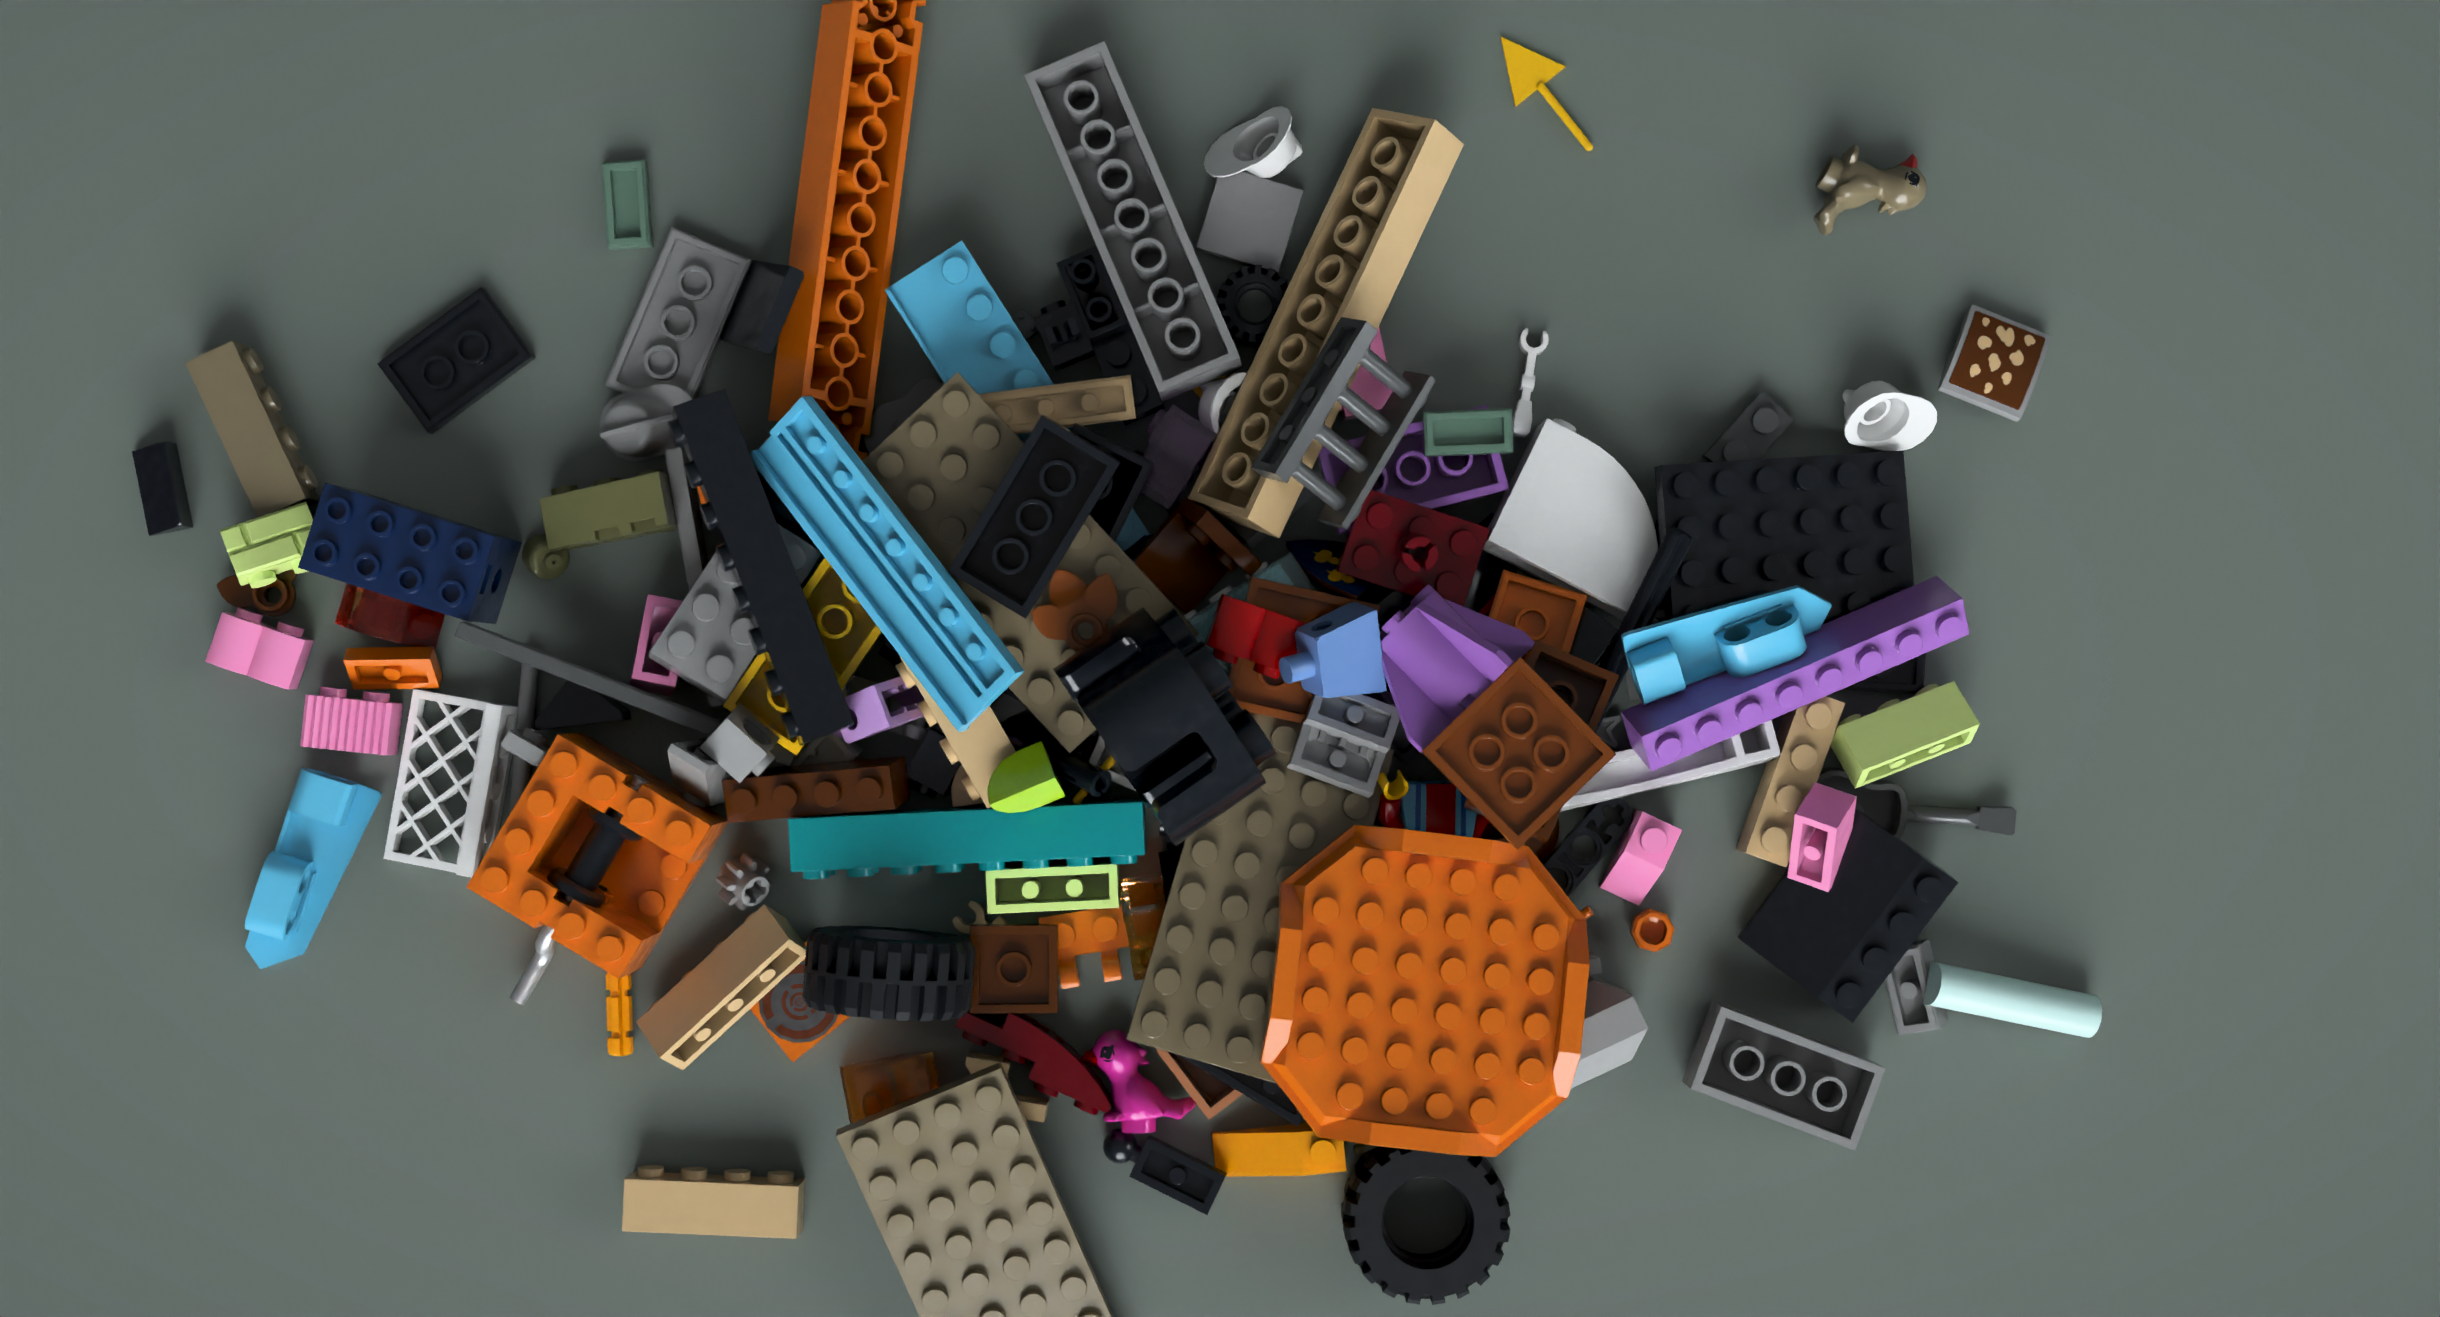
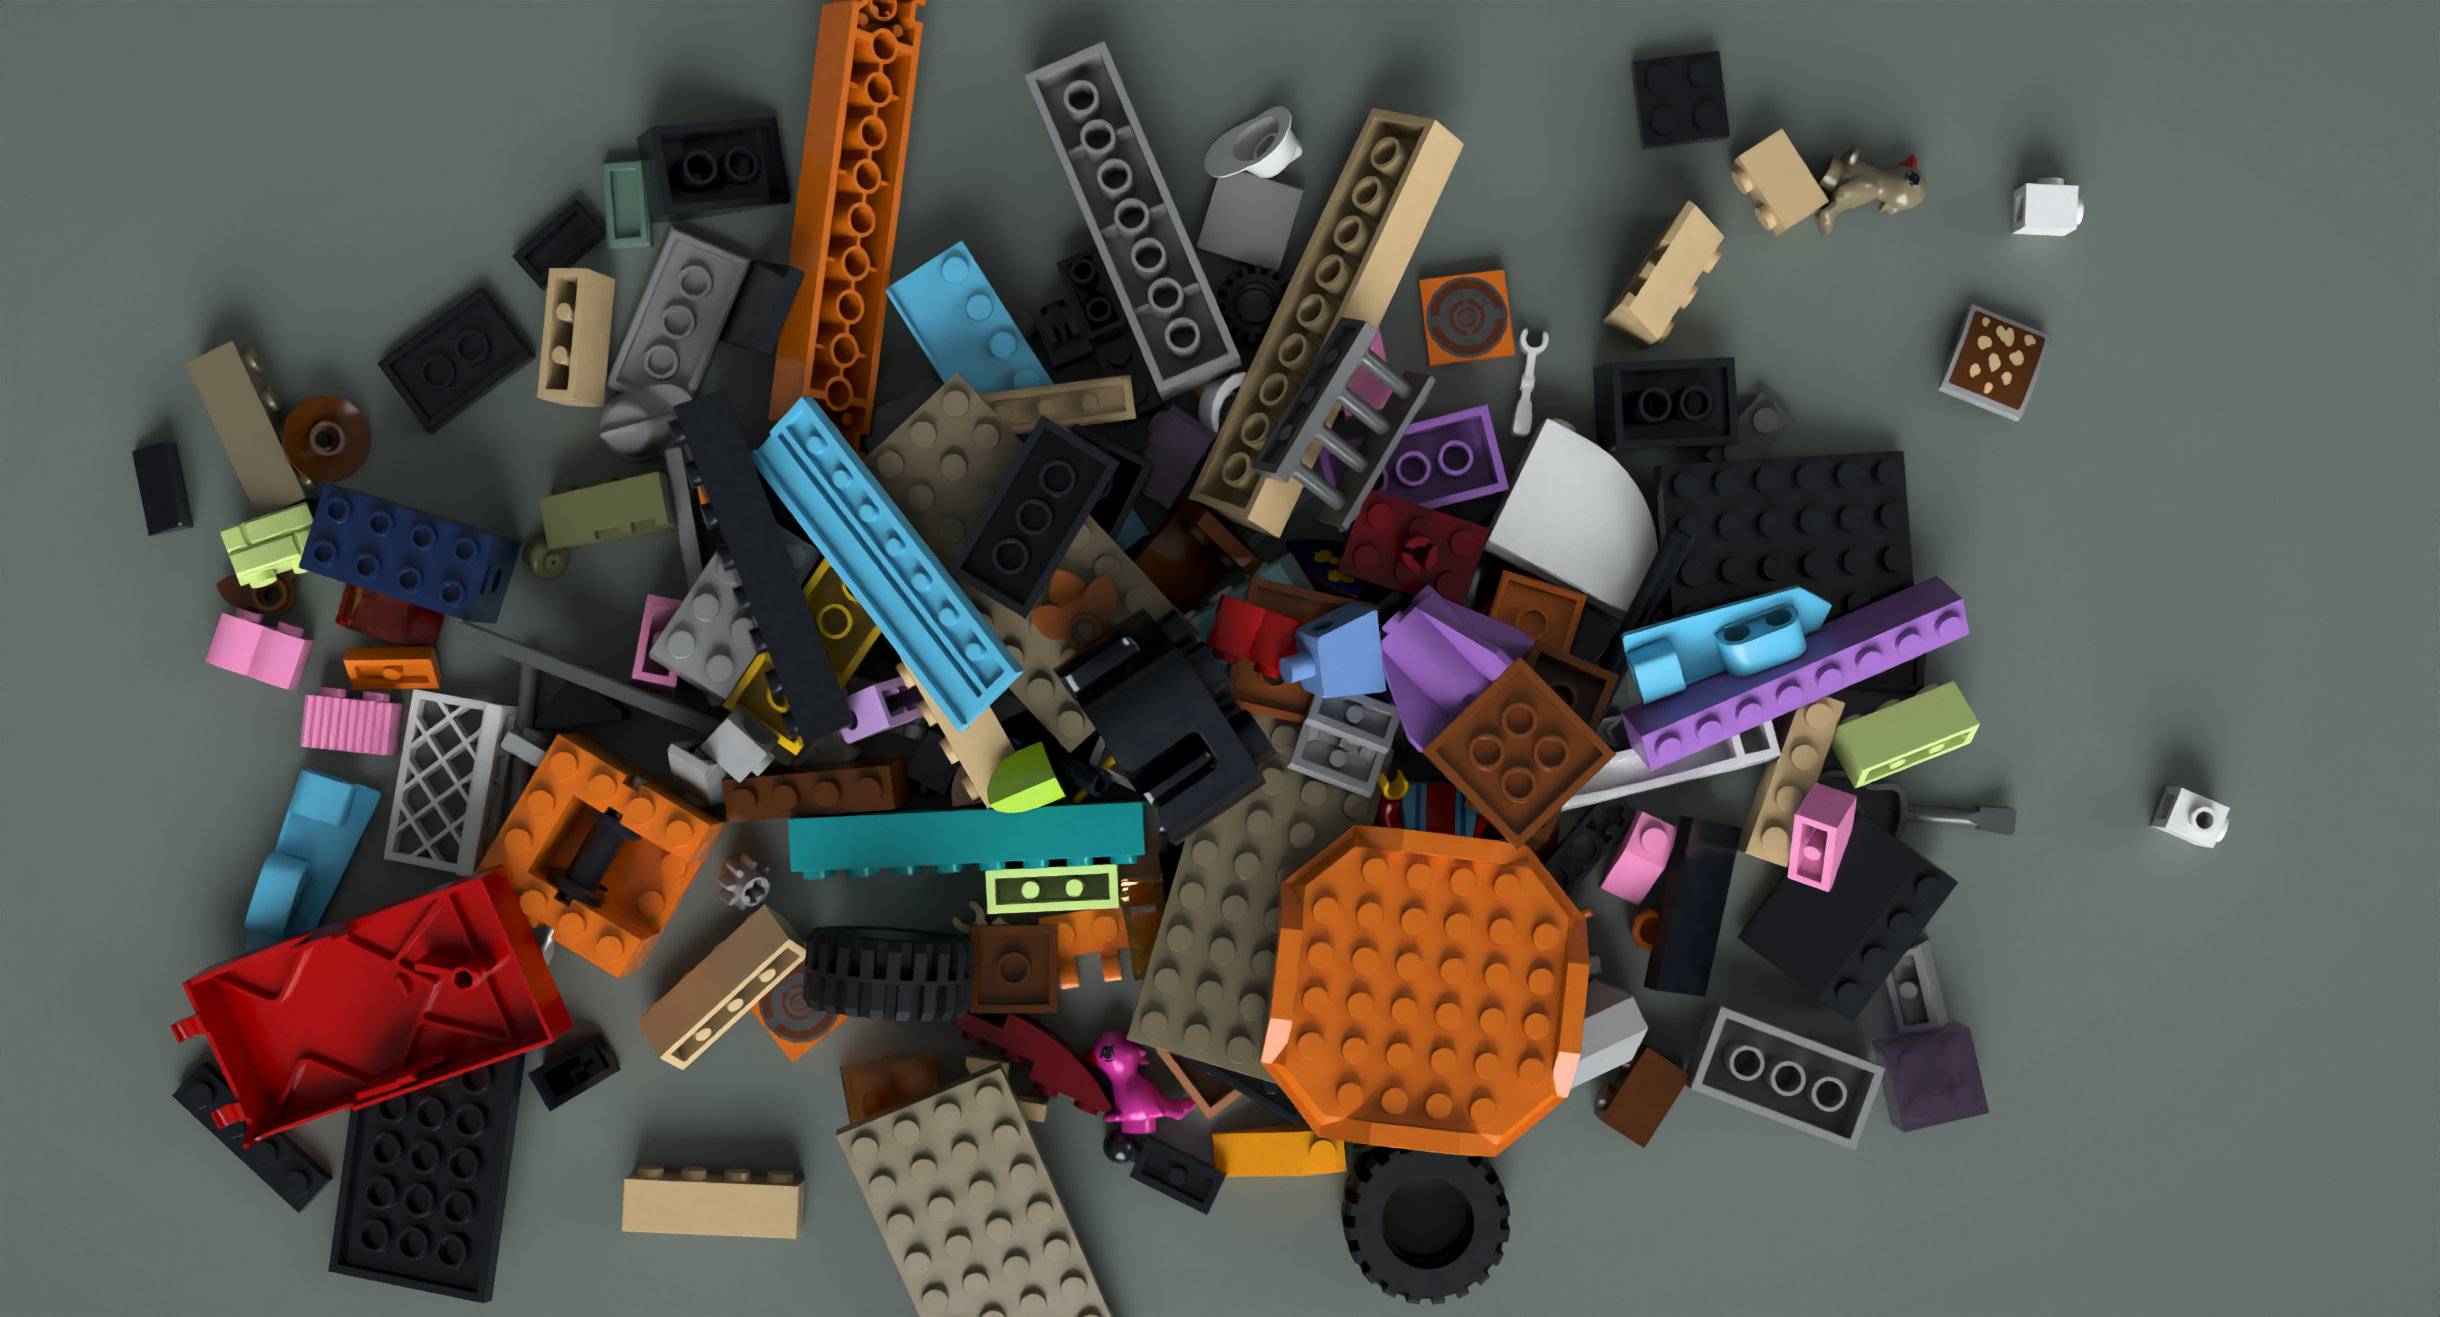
light orange axle [605,973,634,1056] -> none
sand green tile [1422,408,1513,457] -> none
yellow piece [1500,37,1593,151] -> none
white piece [1842,380,1937,451] -> none
light aqua brick [1923,962,2102,1038] -> none
none -> red piece [170,864,573,1149]
none -> black plate [172,1062,333,1213]
none -> reddish brown dish [282,395,371,482]
none -> black plate [328,1052,526,1303]
none -> black tile [512,199,607,290]
none -> black slope [528,1032,621,1112]
none -> tan brick [537,268,616,407]
none -> black slope [637,117,790,223]
none -> tile [1418,269,1515,367]
none -> black slope [1593,357,1739,453]
none -> reddish brown brick [1594,1042,1691,1148]
none -> tan wedge [1602,200,1724,350]
none -> black plate [1631,51,1730,150]
none -> black tile [1644,815,1742,997]
none -> tan brick [1730,129,1829,236]
none -> clear purple brick [1872,1021,1989,1132]
none -> white brick [2012,177,2084,236]
none -> white brick [2150,786,2230,848]

